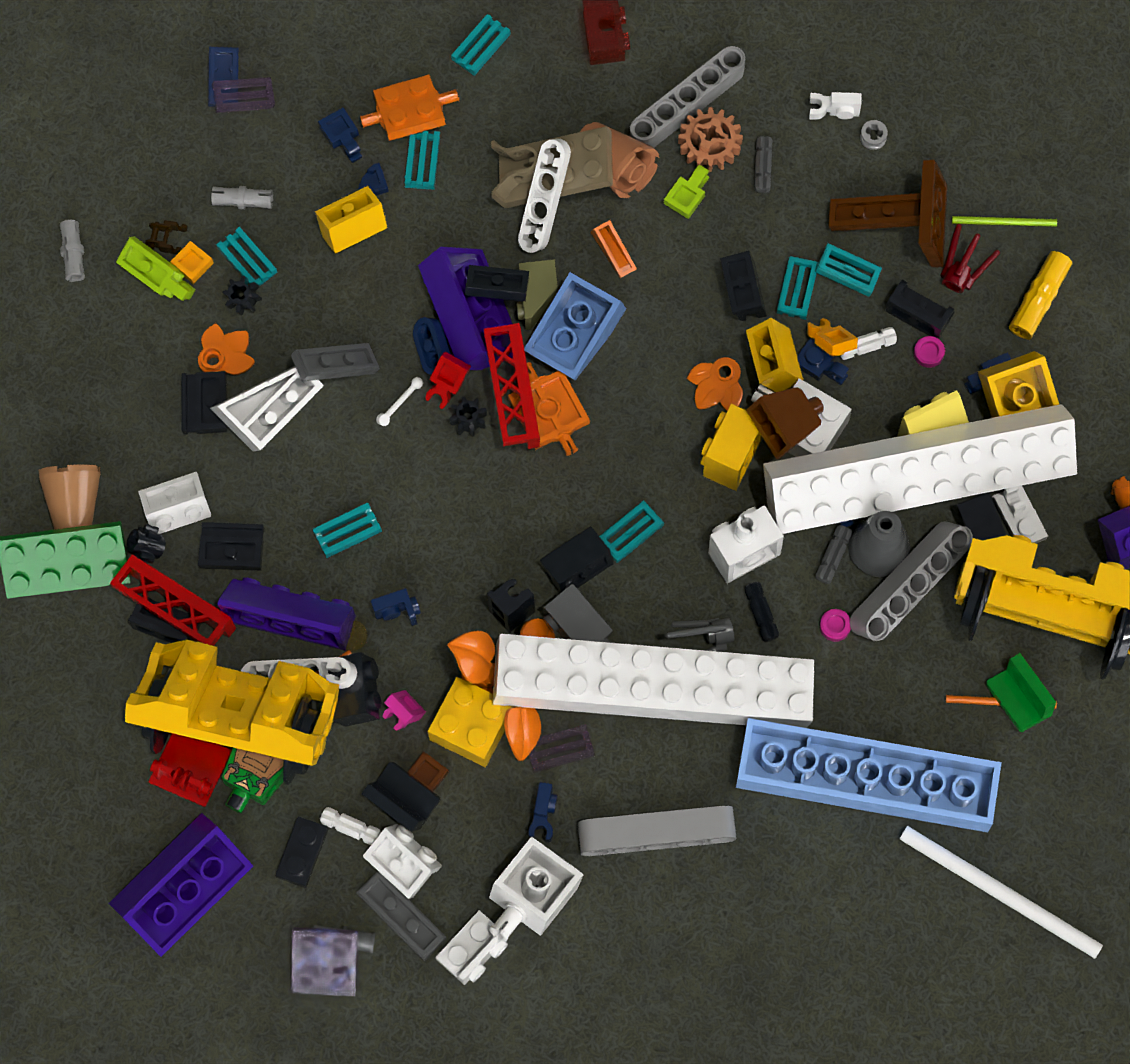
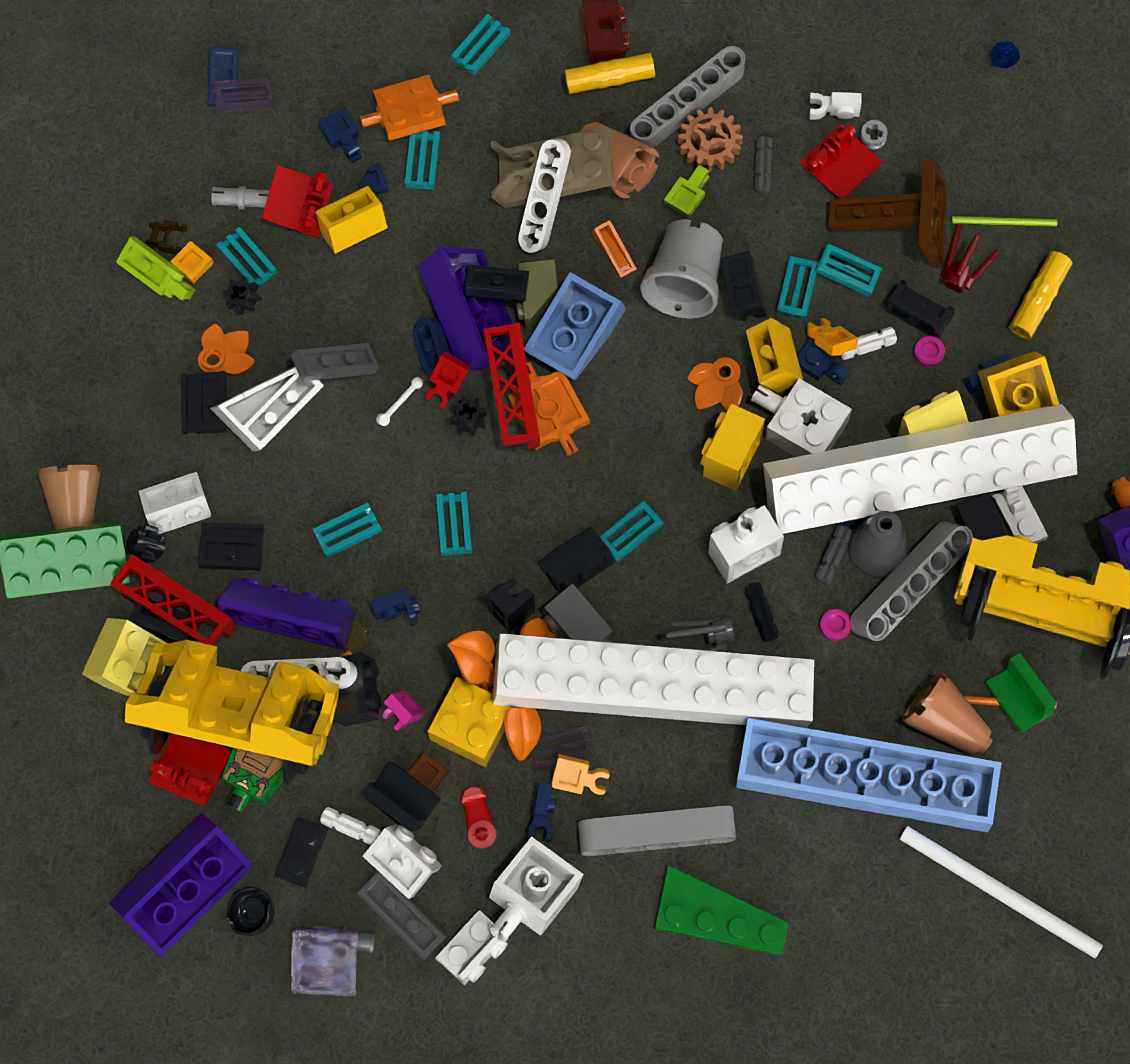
light grey pin [60,220,85,282] -> none
reddish brown torso [746,387,824,460] -> none
none -> light yellow slope [82,618,168,696]
none -> black hair [226,887,275,937]
none -> red hinge [261,165,334,238]
none -> teal tile [436,492,472,556]
none -> red piece [460,787,496,848]
none -> light orange plate [551,754,610,795]
none -> yellow axle [564,53,655,95]
none -> light grey piece [640,219,723,319]
none -> green wing [655,866,788,956]
none -> red hinge [799,124,883,199]
none -> nougat cone [902,671,993,756]
none -> clear blue plate [990,41,1020,68]

